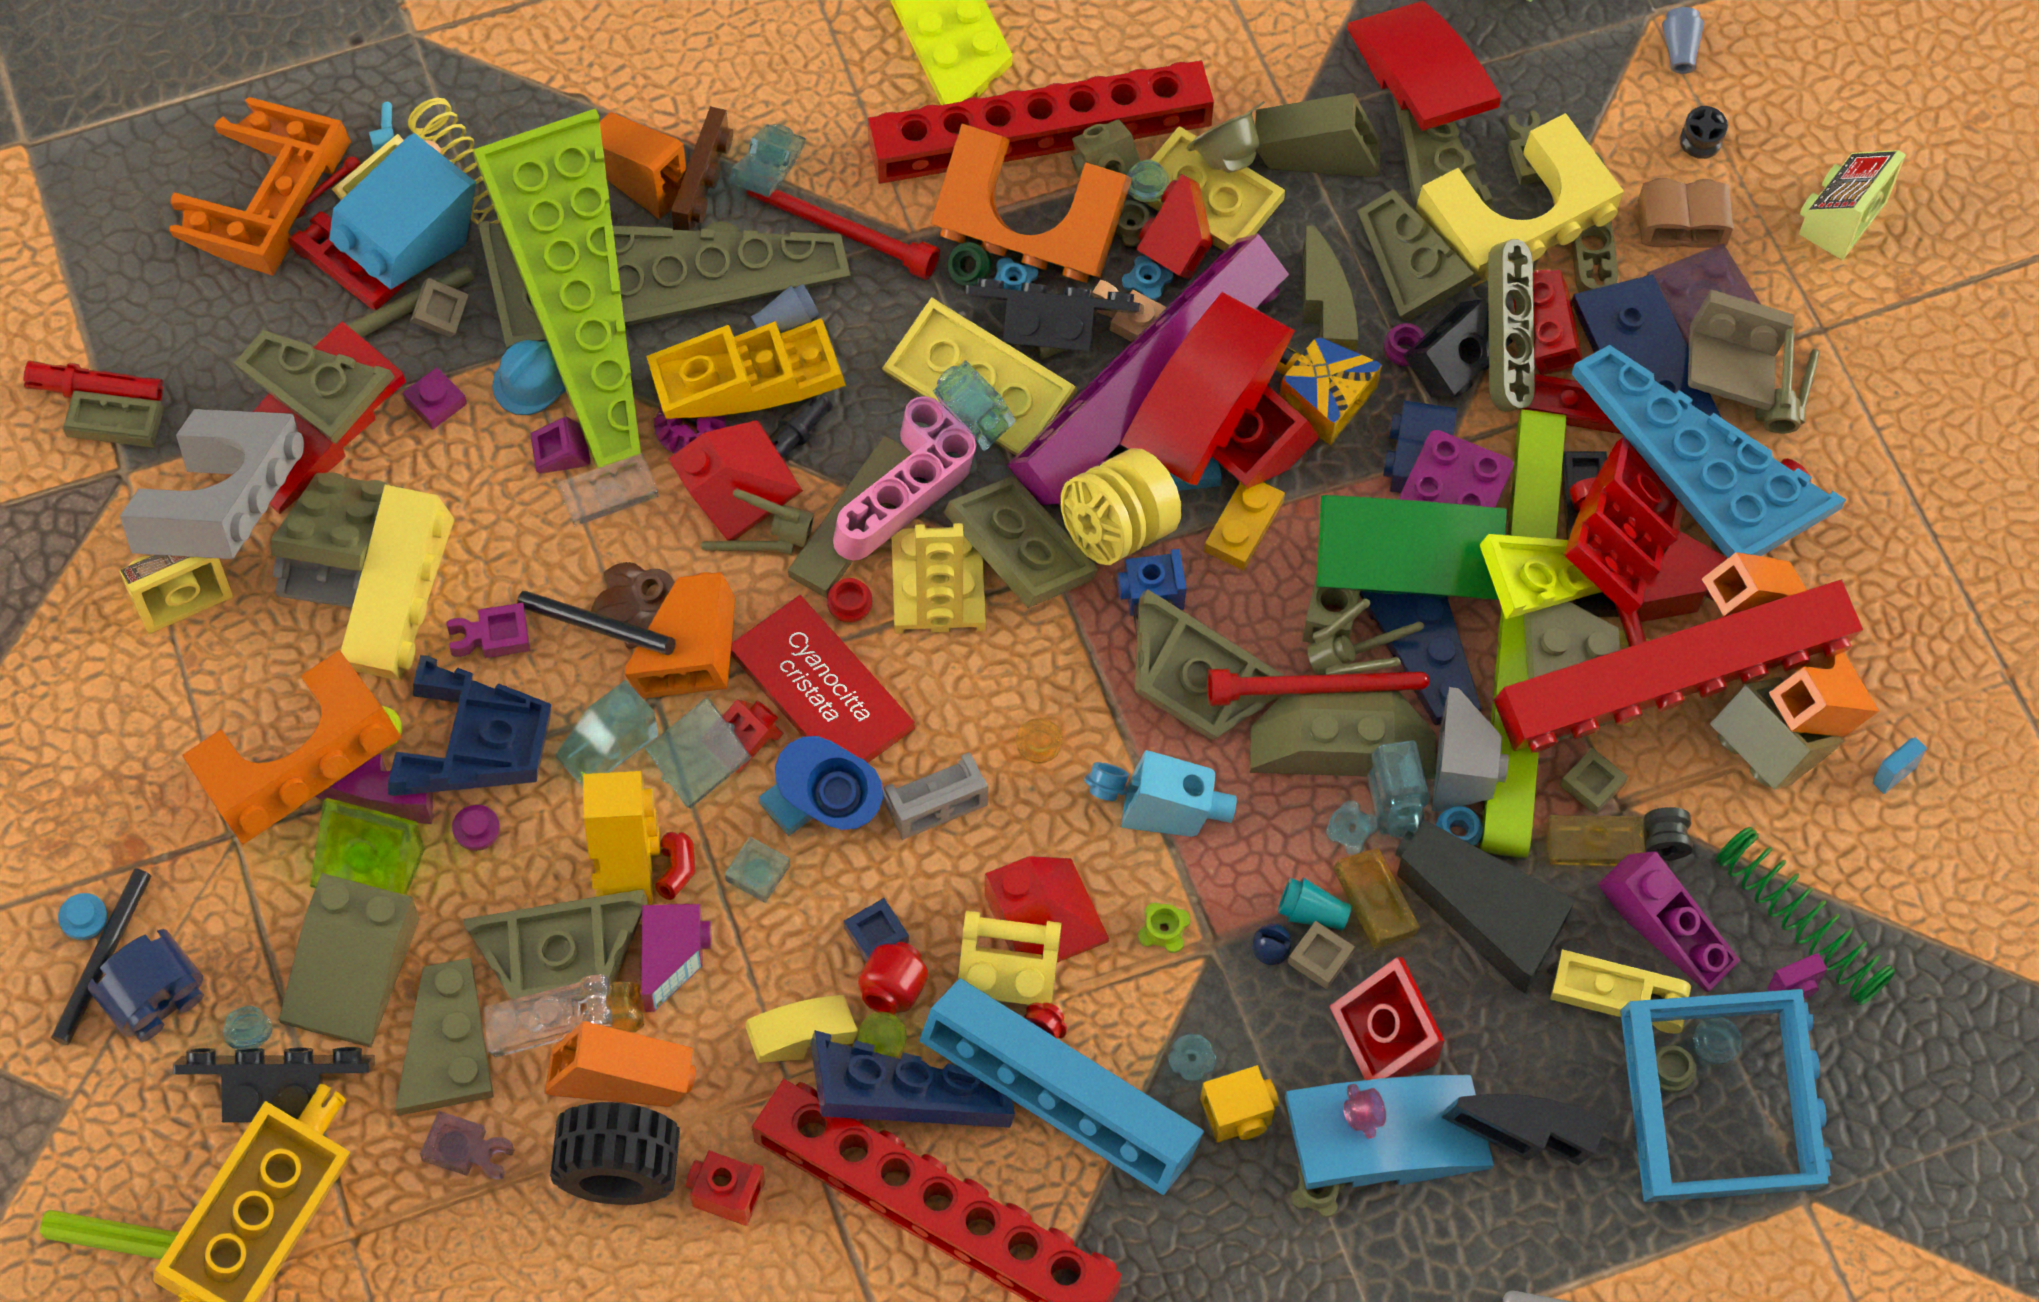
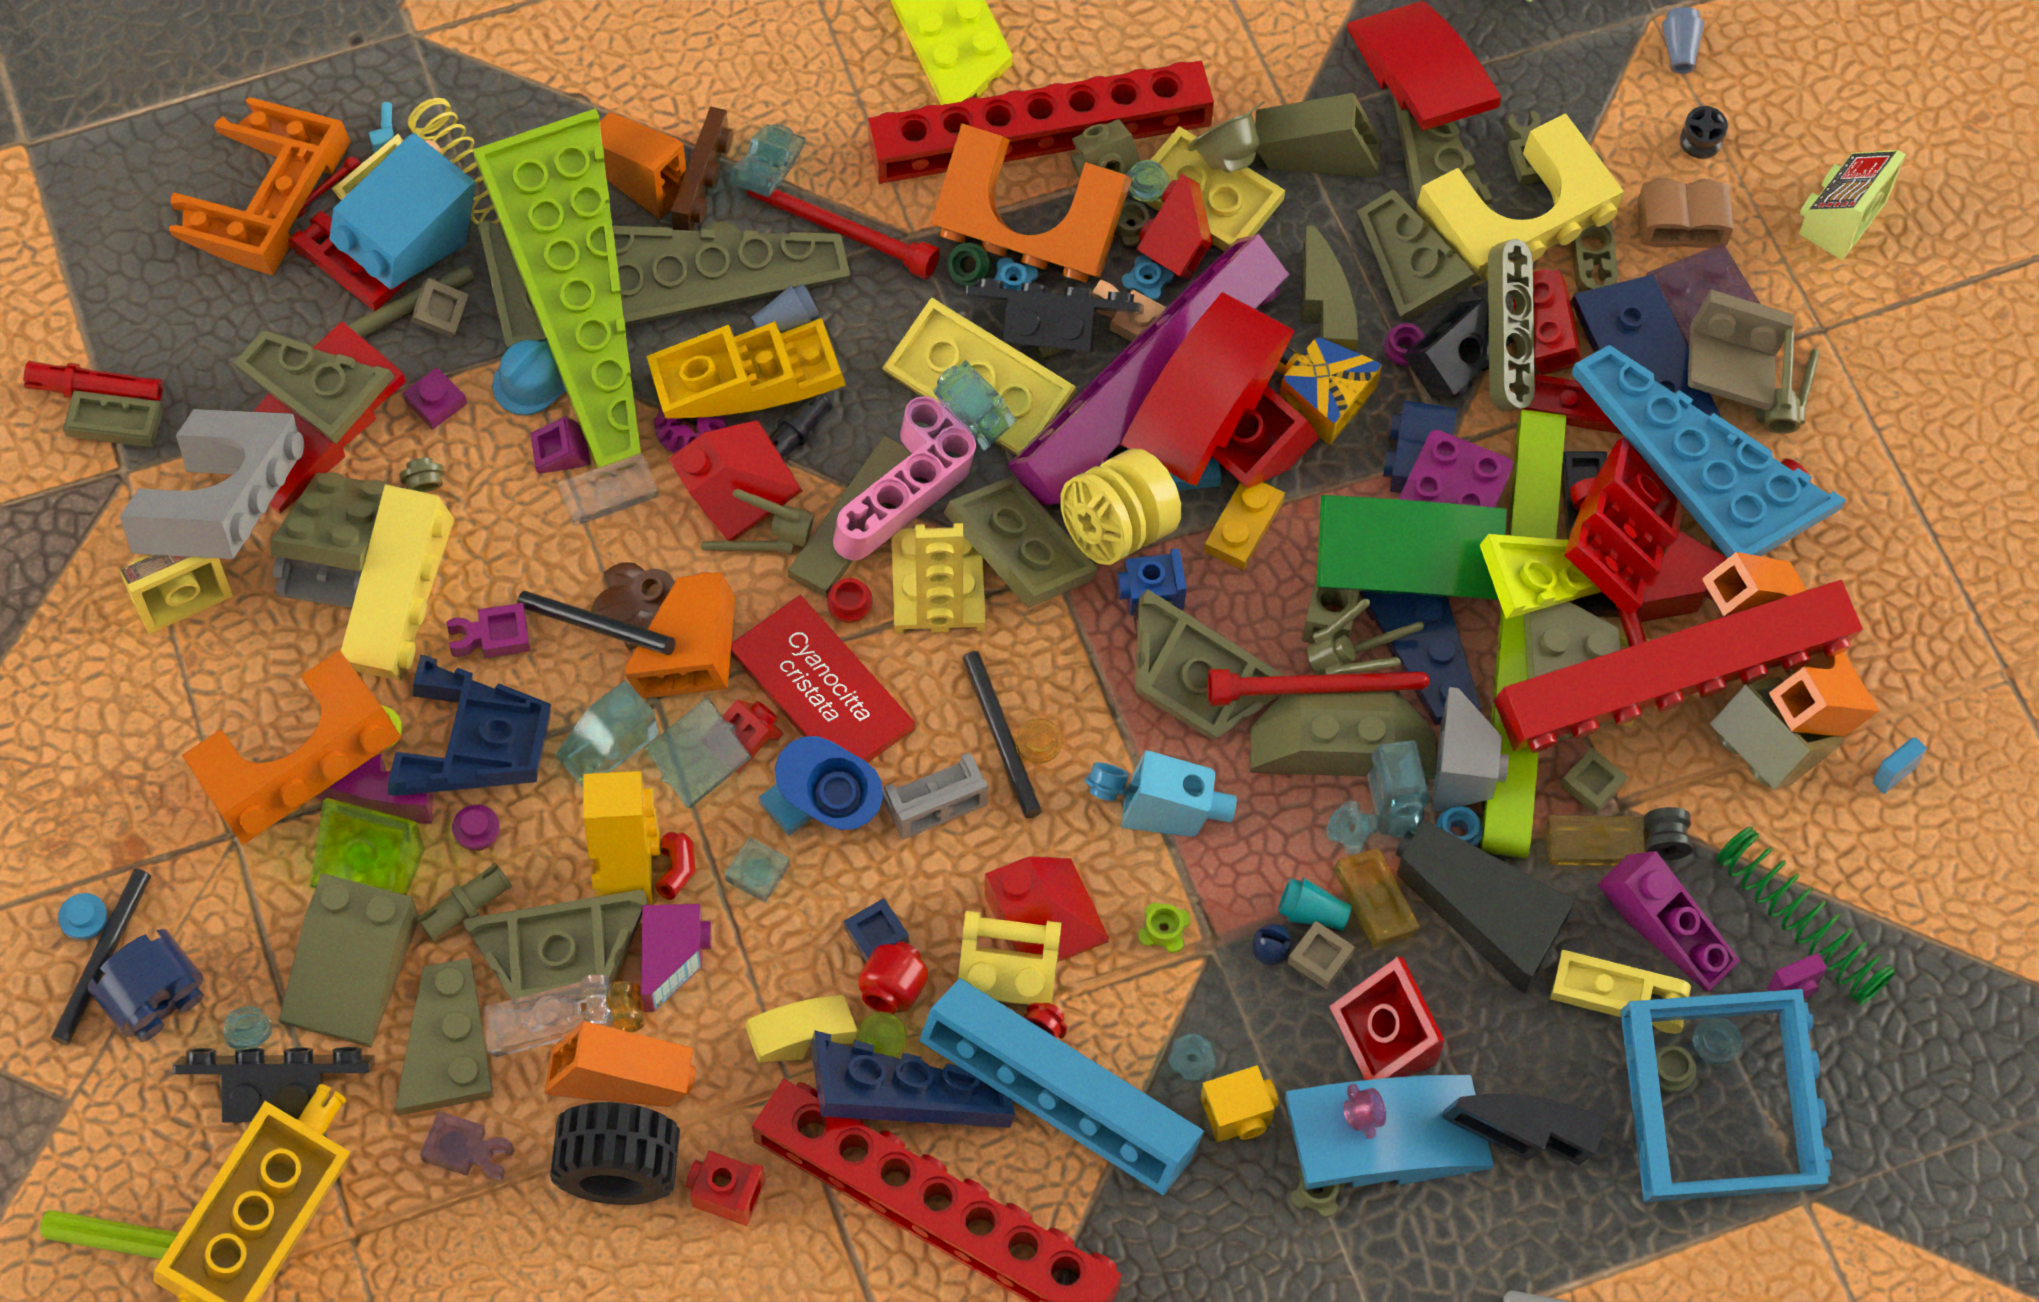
none -> olive plate [399,458,445,493]
none -> olive pin [416,862,512,942]
none -> black bar [962,651,1042,818]

